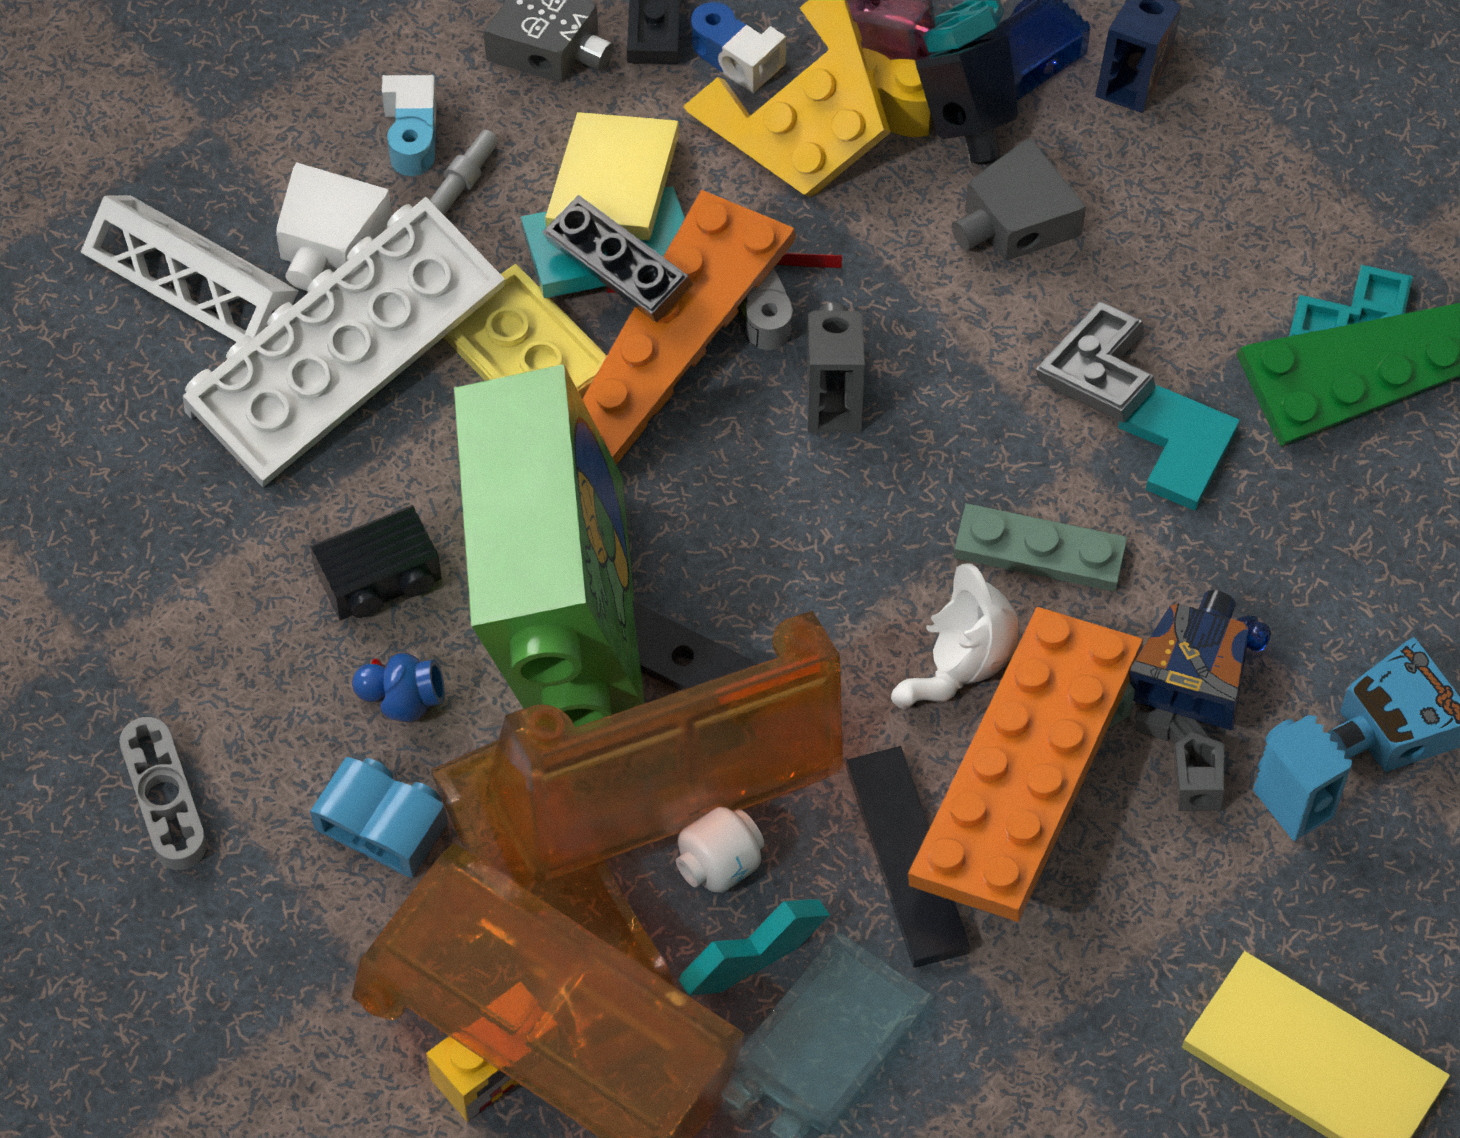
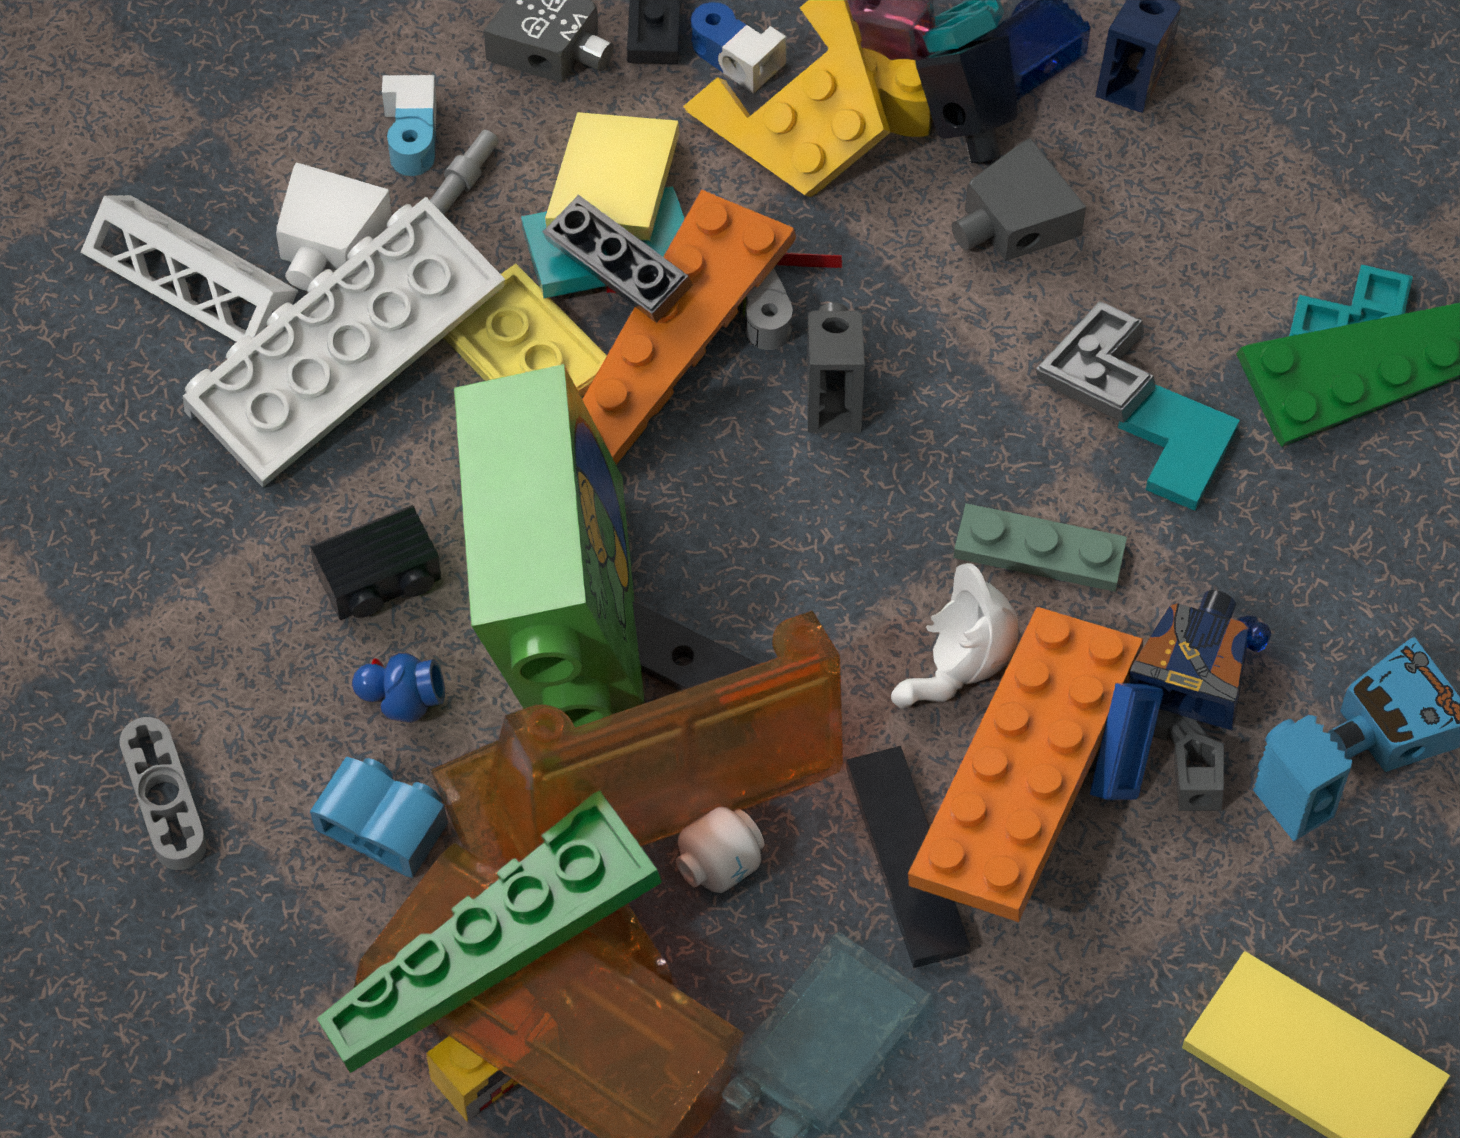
teal tile [678,899,830,996] -> none
none -> wing [317,790,662,1073]
none -> blue tile [1090,683,1163,800]

